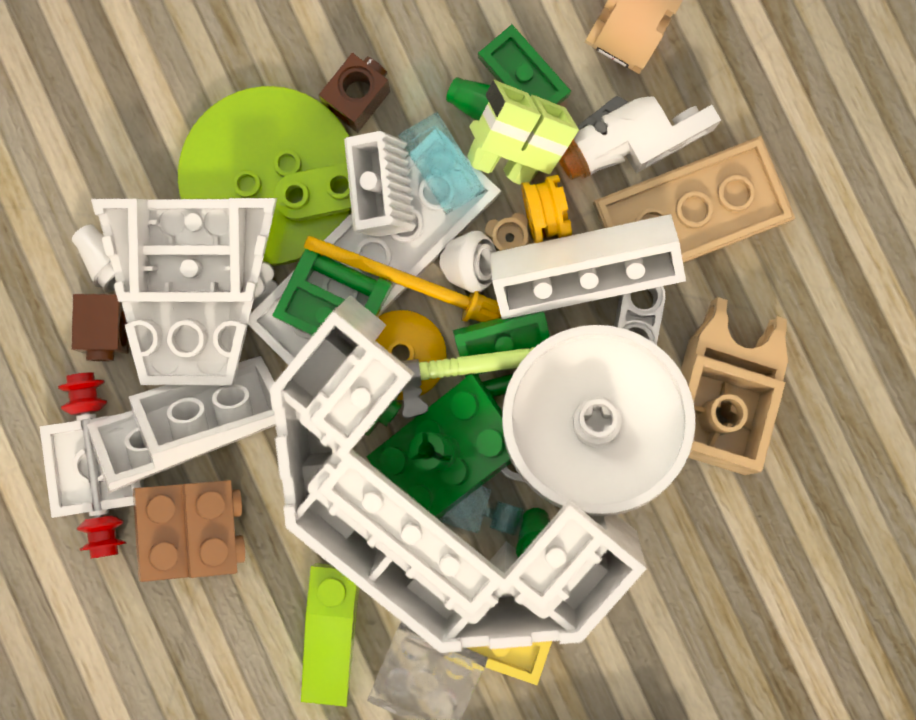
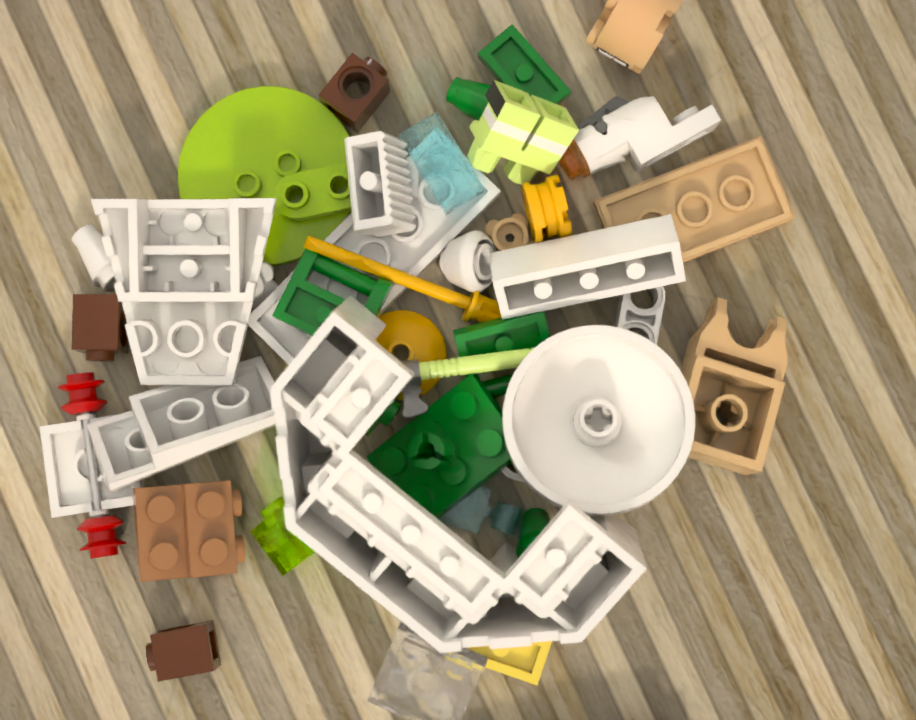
lime slope [301,563,360,707] -> none
none -> reddish brown brick [146,620,221,682]
none -> clear neon green brick [250,496,316,576]

